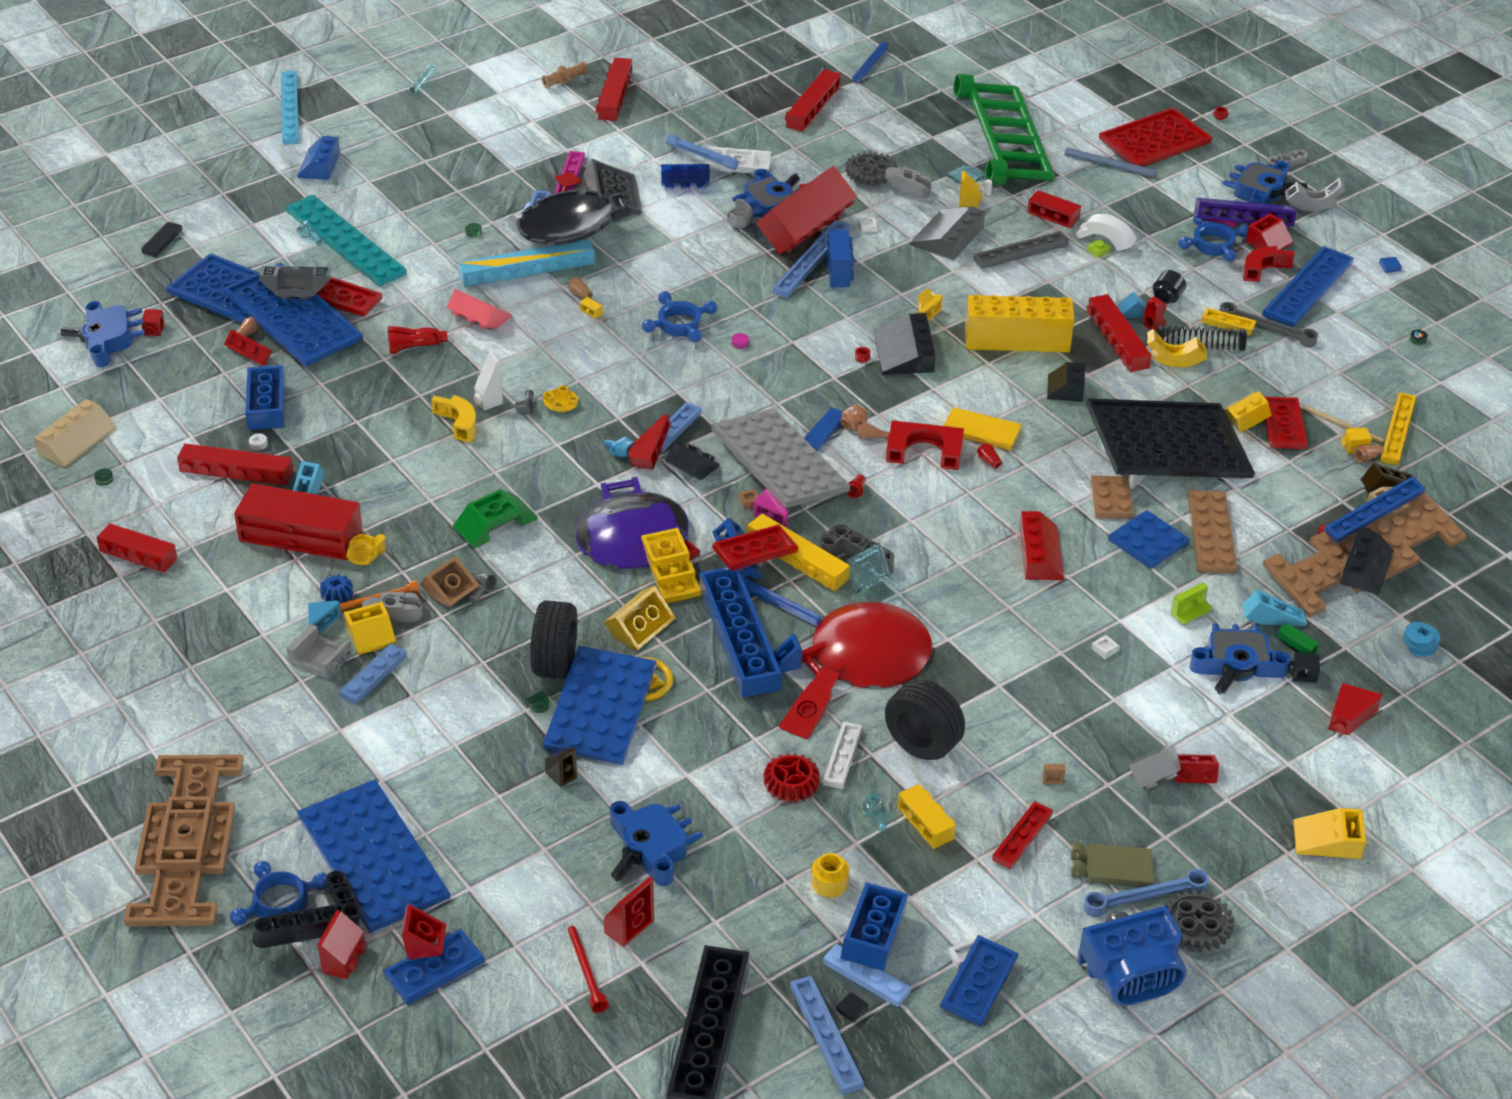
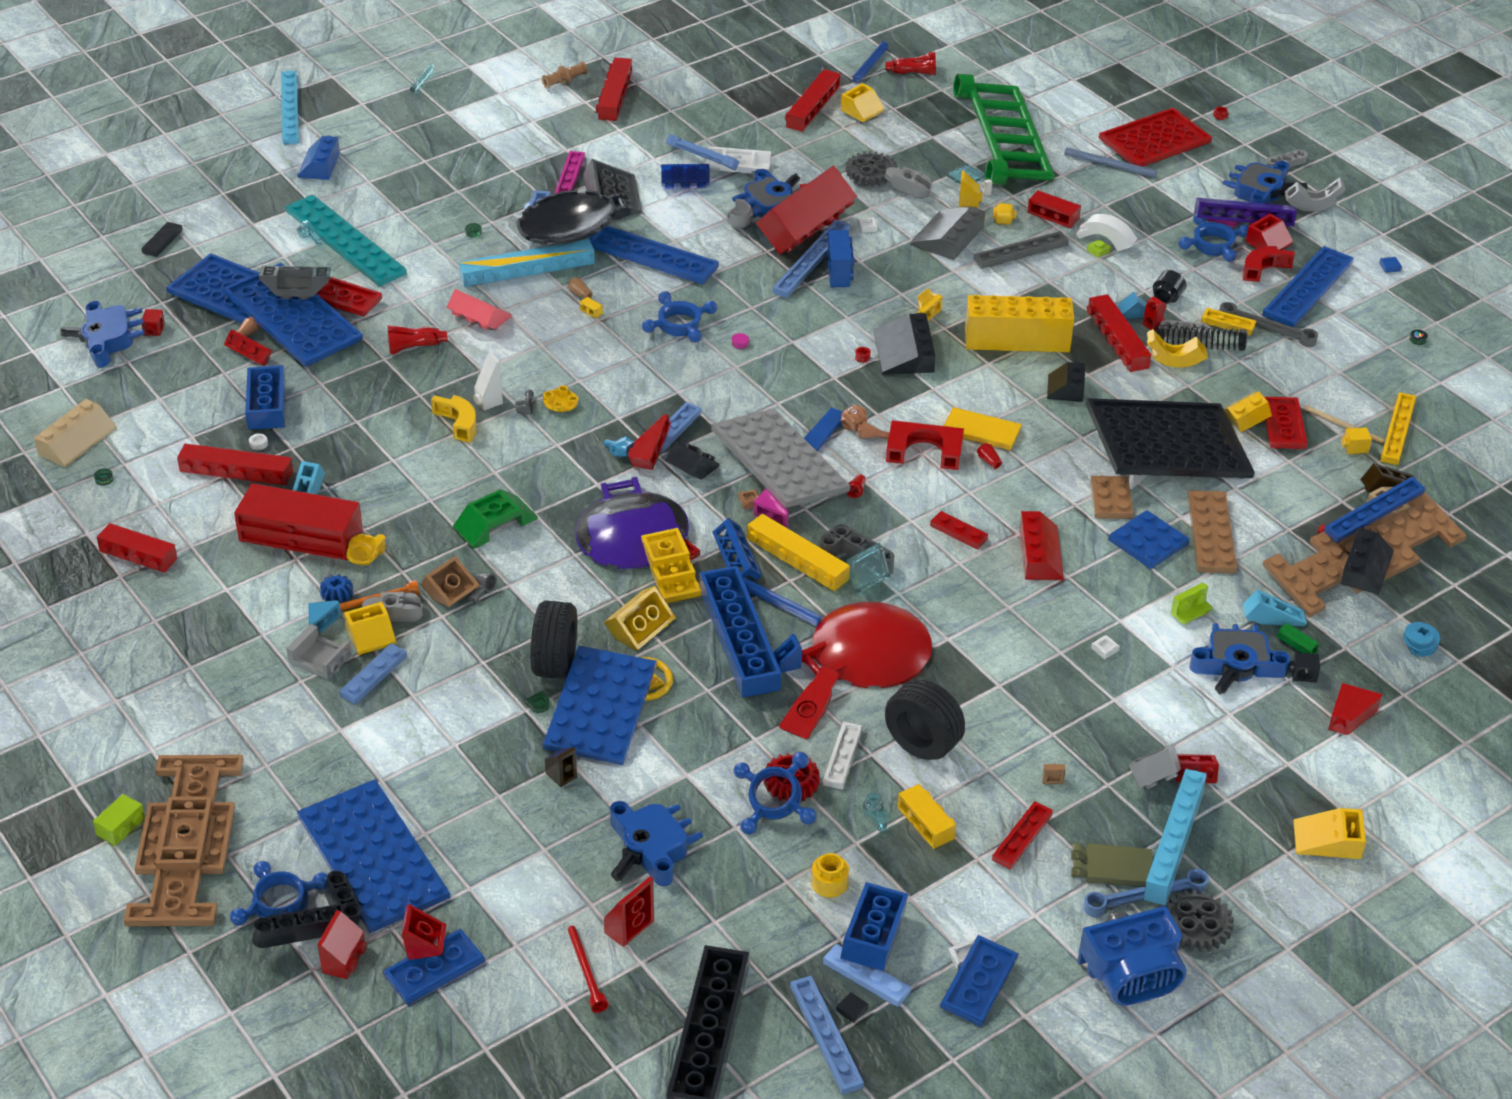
red piece [554,172,582,192] -> none
red tile [712,524,799,571] -> none
nougat cone [1354,444,1383,463] -> none
none -> lime brick [93,794,145,846]
none -> blue plate [588,226,719,284]
none -> blue piece [733,752,817,835]
none -> yellow slope [841,83,884,123]
none -> red piece [885,51,936,75]
none -> red plate [930,511,988,550]
none -> yellow head [993,203,1016,225]
none -> medium azure brick [1144,769,1207,906]
none -> light grey beam [1160,320,1211,340]

